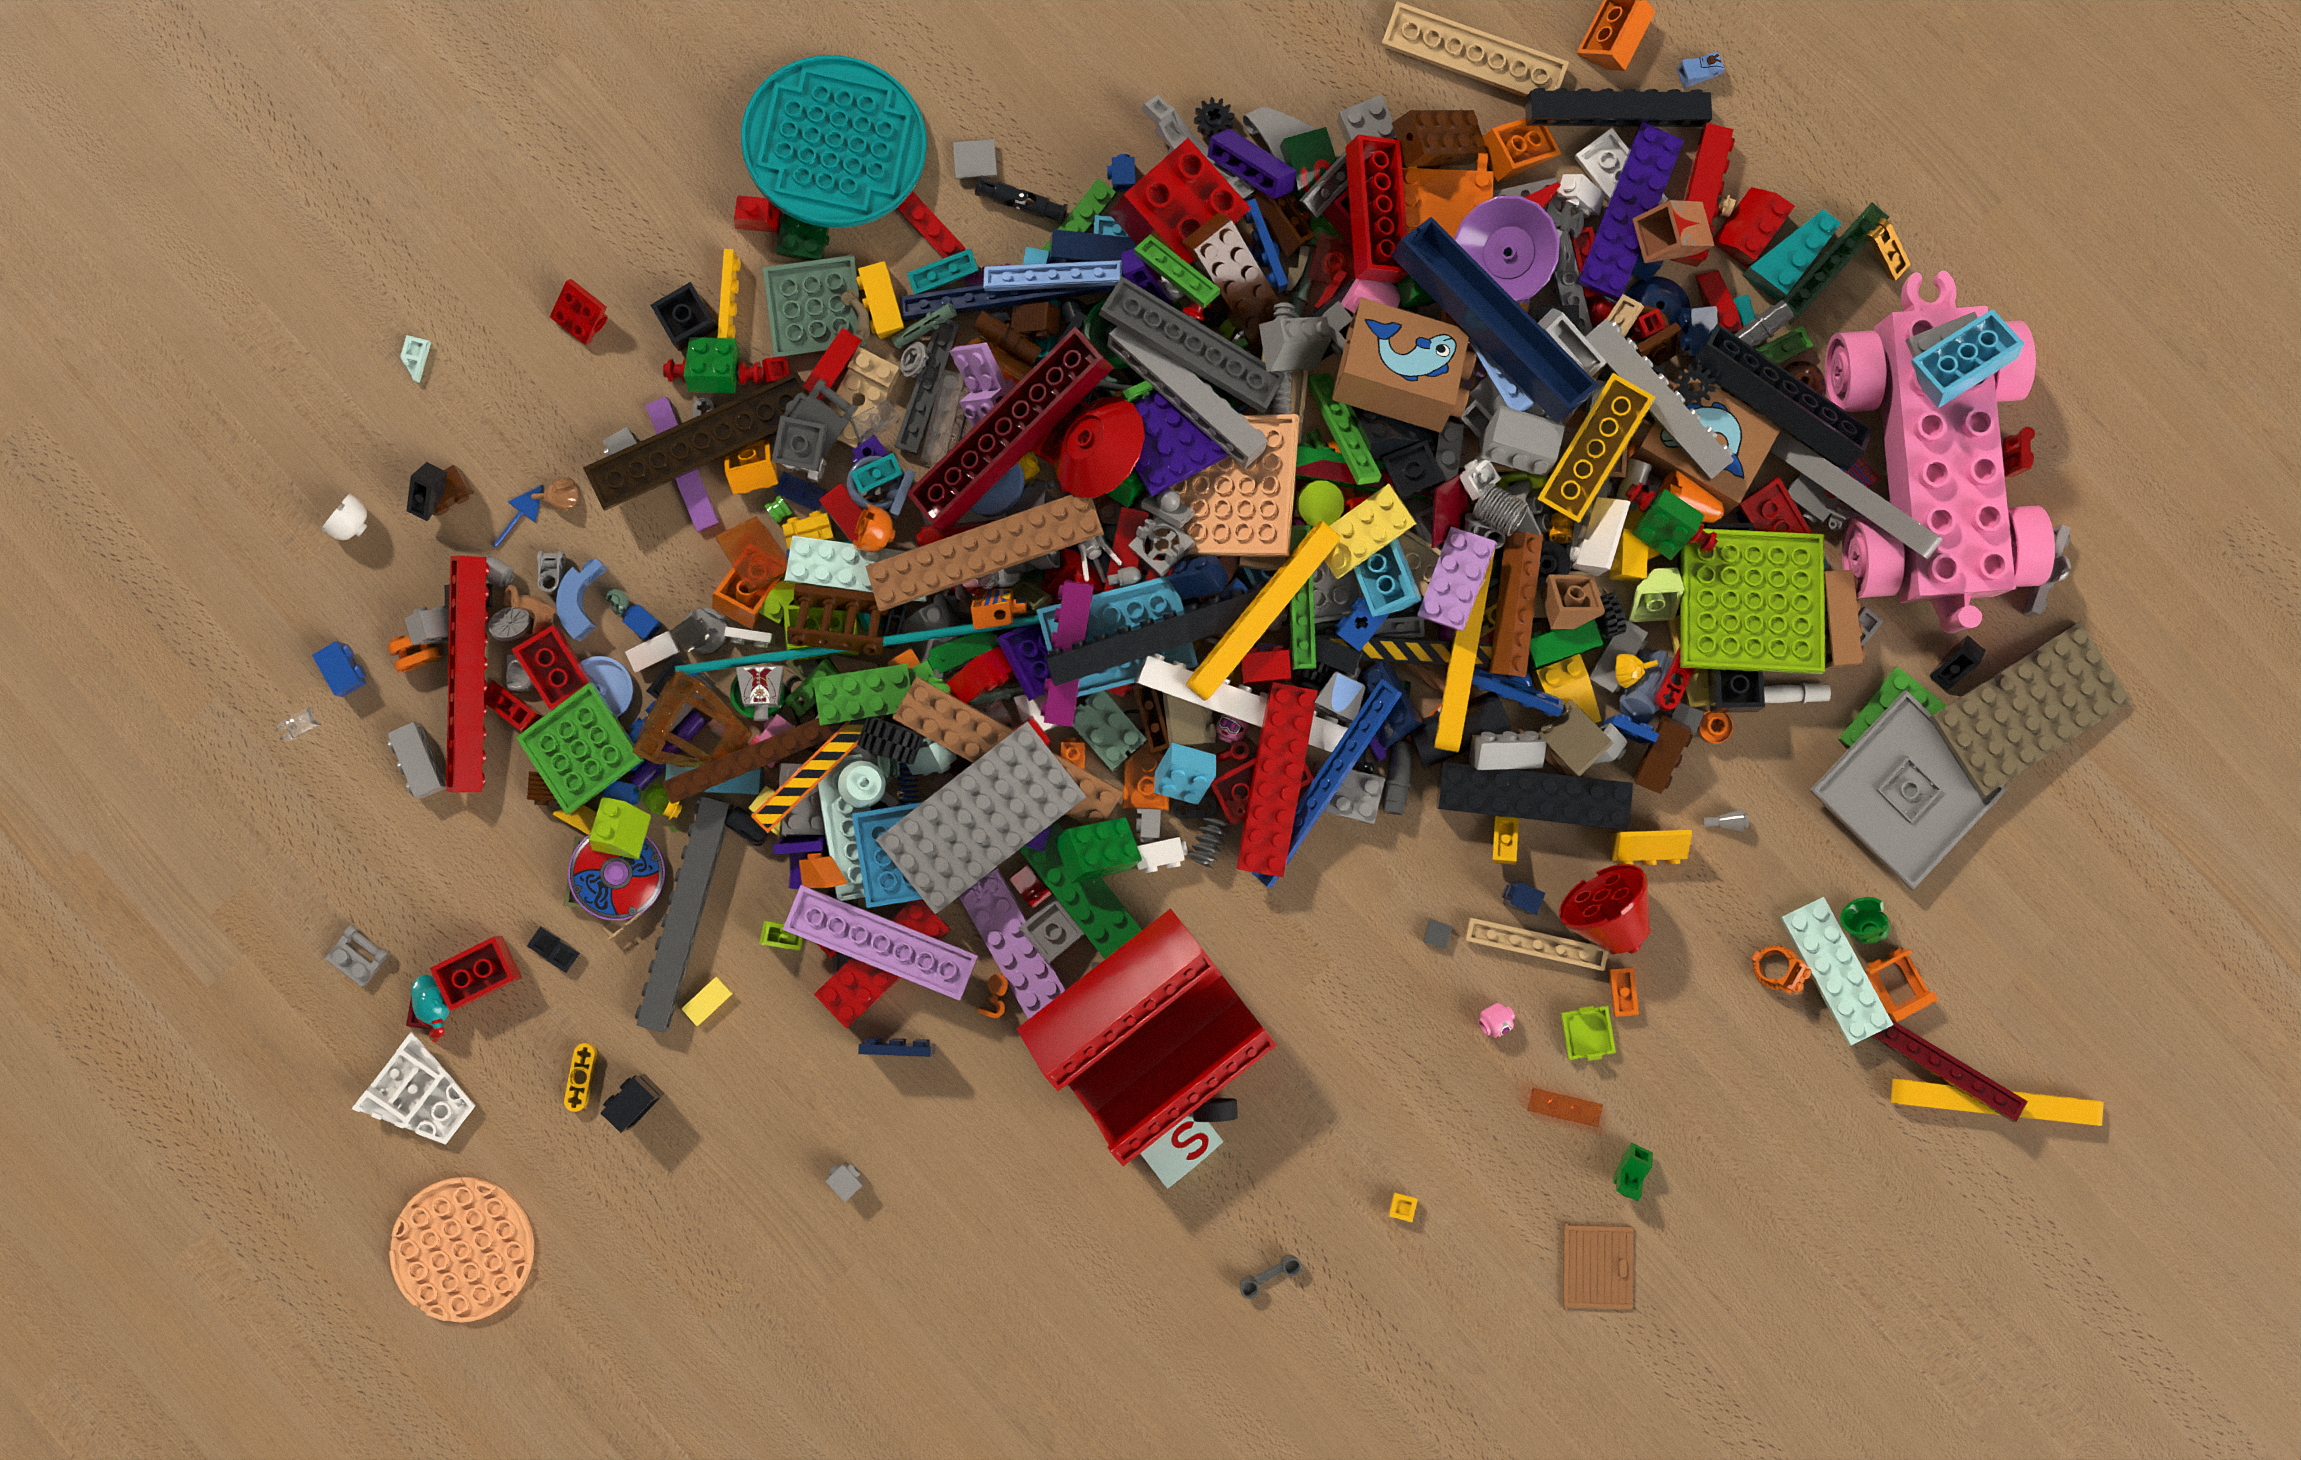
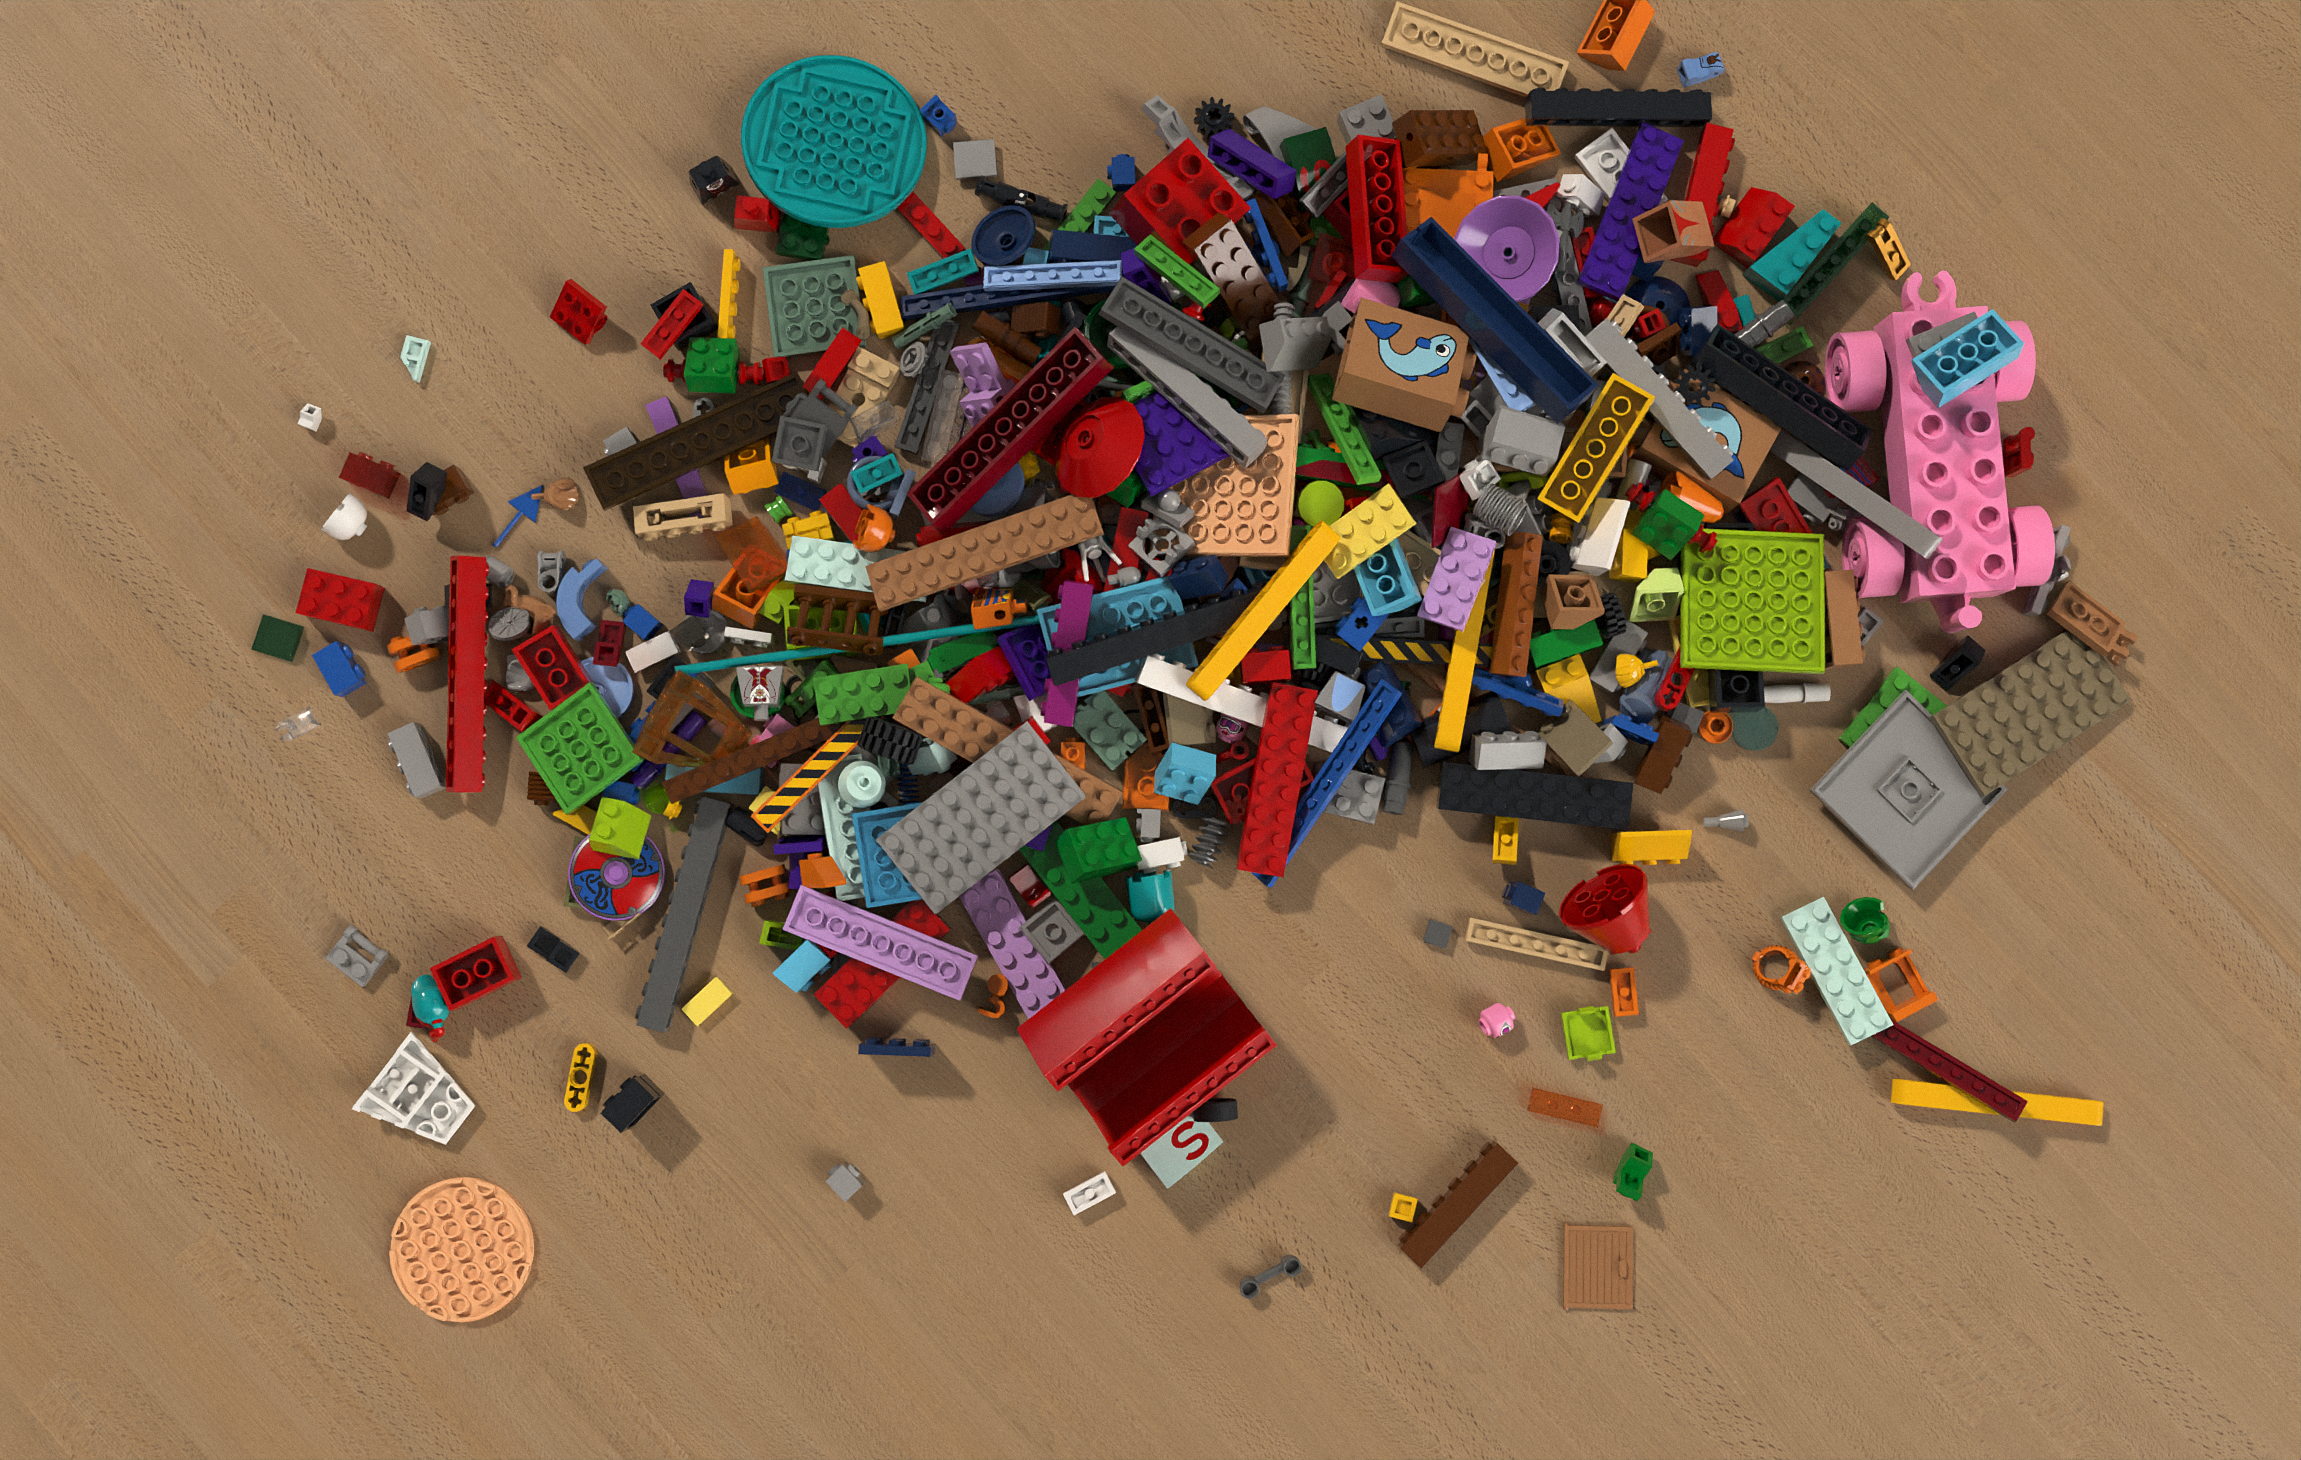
none -> clear green piece [251,614,304,662]
none -> red brick [296,568,385,632]
none -> white piece [298,403,322,432]
none -> clear red brick [339,452,400,499]
none -> dark red slope [593,620,626,667]
none -> tan brick [633,493,733,541]
none -> red plate [640,289,704,360]
none -> dark purple brick [684,579,715,618]
none -> black torso [689,155,740,205]
none -> orange brick [739,864,792,907]
none -> medium azure slope [773,940,833,993]
none -> blue brick [920,94,957,137]
none -> dark blue dish [971,205,1036,266]
none -> white plate [1063,1171,1116,1215]
none -> teal cylinder [1125,869,1175,925]
none -> reddish brown brick [1398,1141,1518,1269]
none -> clear light blue tile [1732,707,1779,751]
none -> medium nougat tile [2046,580,2138,666]

